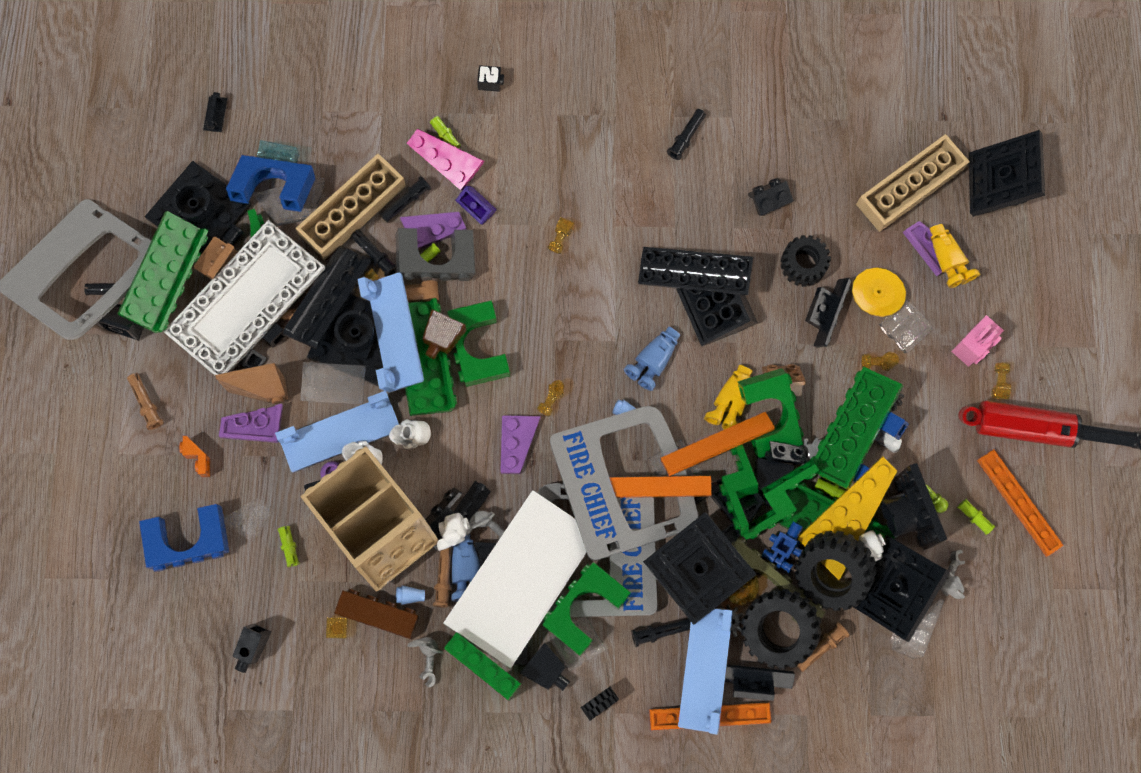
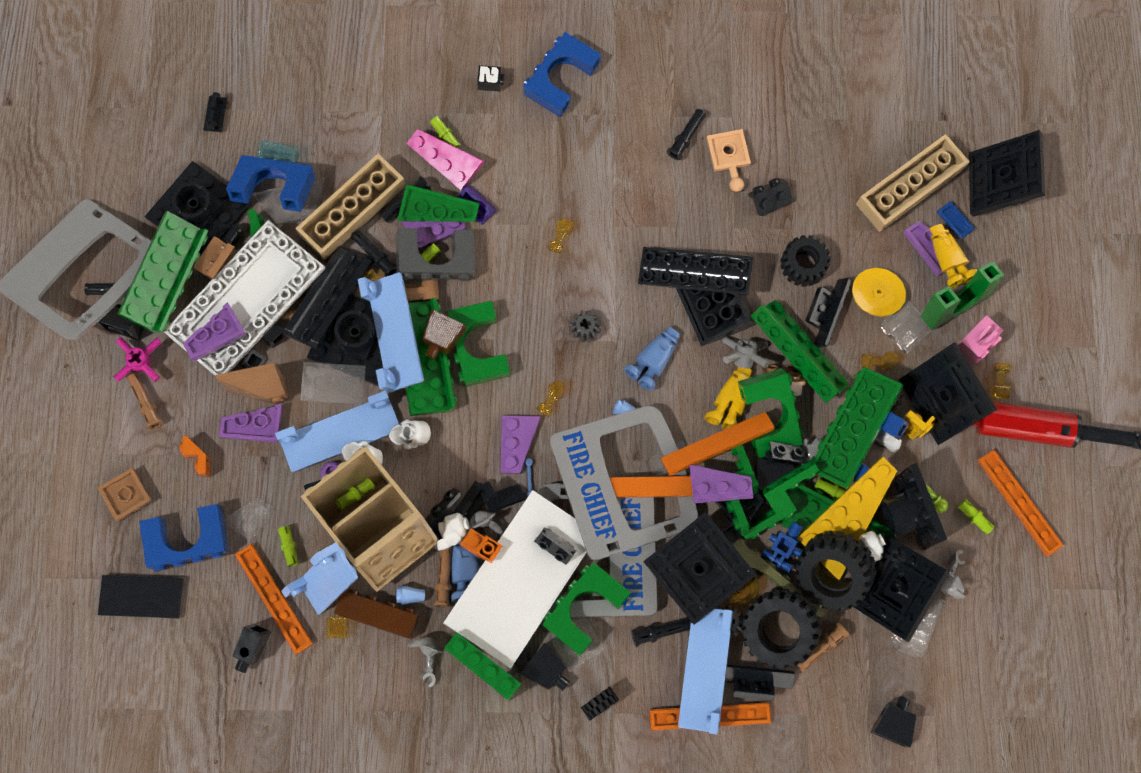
none -> medium nougat plate [97,468,153,522]
none -> black tile [98,575,183,619]
none -> dark pink bar [113,337,162,382]
none -> medium lavender wing [183,302,246,362]
none -> orange tile [235,543,313,655]
none -> light blue bracket [281,542,358,615]
none -> lime pin [335,478,375,510]
none -> green wing [397,184,480,222]
none -> orange slope [460,528,503,563]
none -> black bracket [480,482,526,513]
none -> blue arch [523,32,601,117]
none -> medium blue hinge [525,458,533,497]
none -> black hinge [534,527,576,565]
none -> dark grey gear [569,310,601,343]
none -> medium lavender wing [690,465,753,504]
none -> light nougat plate [706,129,751,192]
none -> light grey bar [722,336,769,368]
none -> green bracket [751,300,850,403]
none -> black torso [870,696,916,748]
none -> black piece [898,342,997,445]
none -> yellow bracket [902,410,935,440]
none -> green arch [920,261,1005,330]
none -> blue tile [936,201,975,240]

